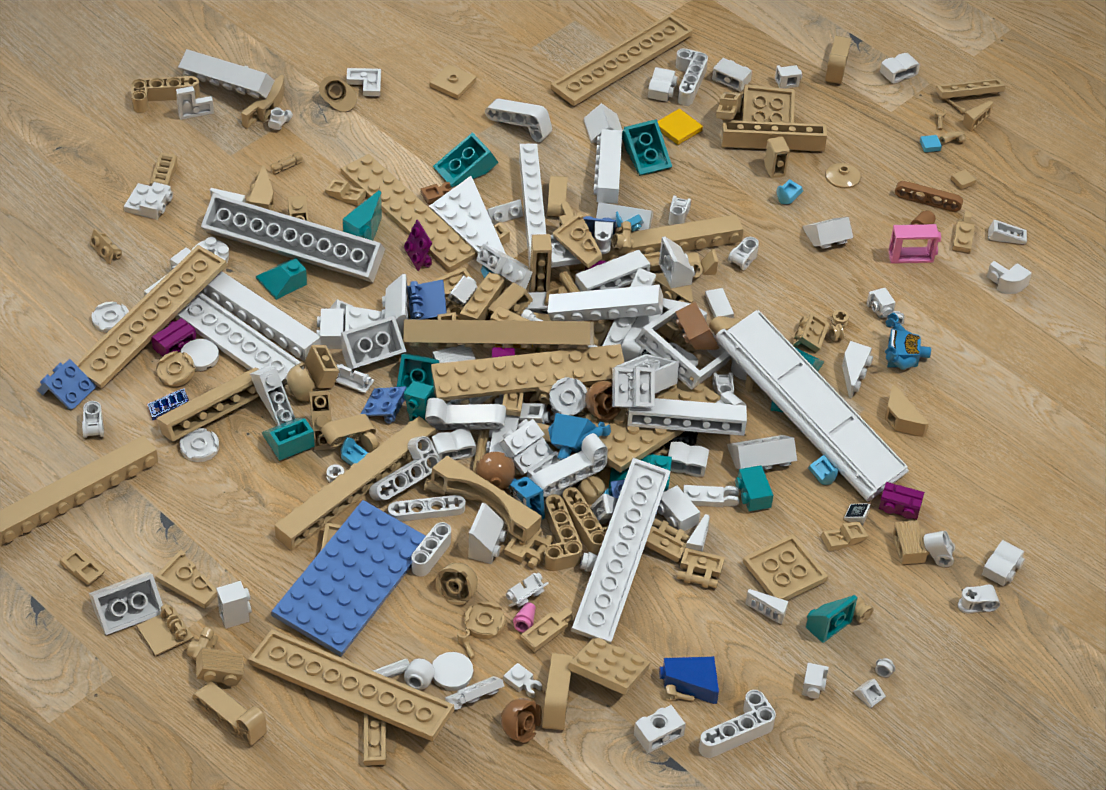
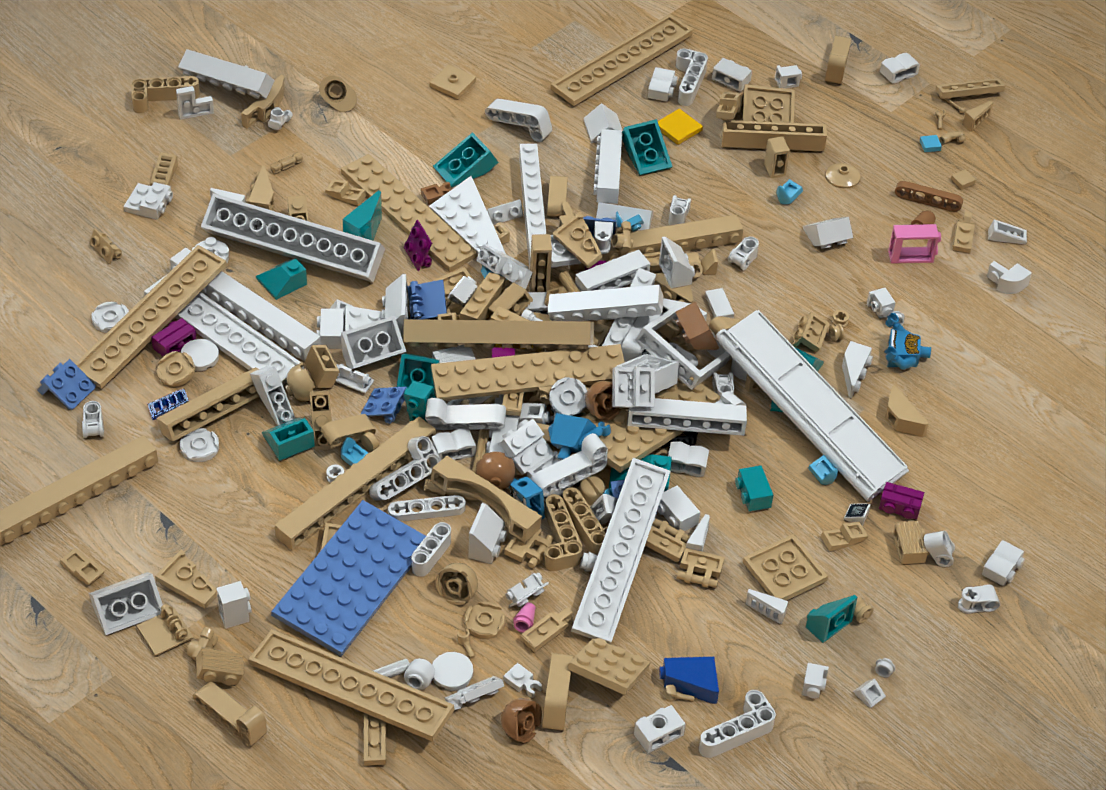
white plate [347,68,381,96] -> none
white hinge [683,485,739,507] -> none
white slope [727,435,797,469] -> none

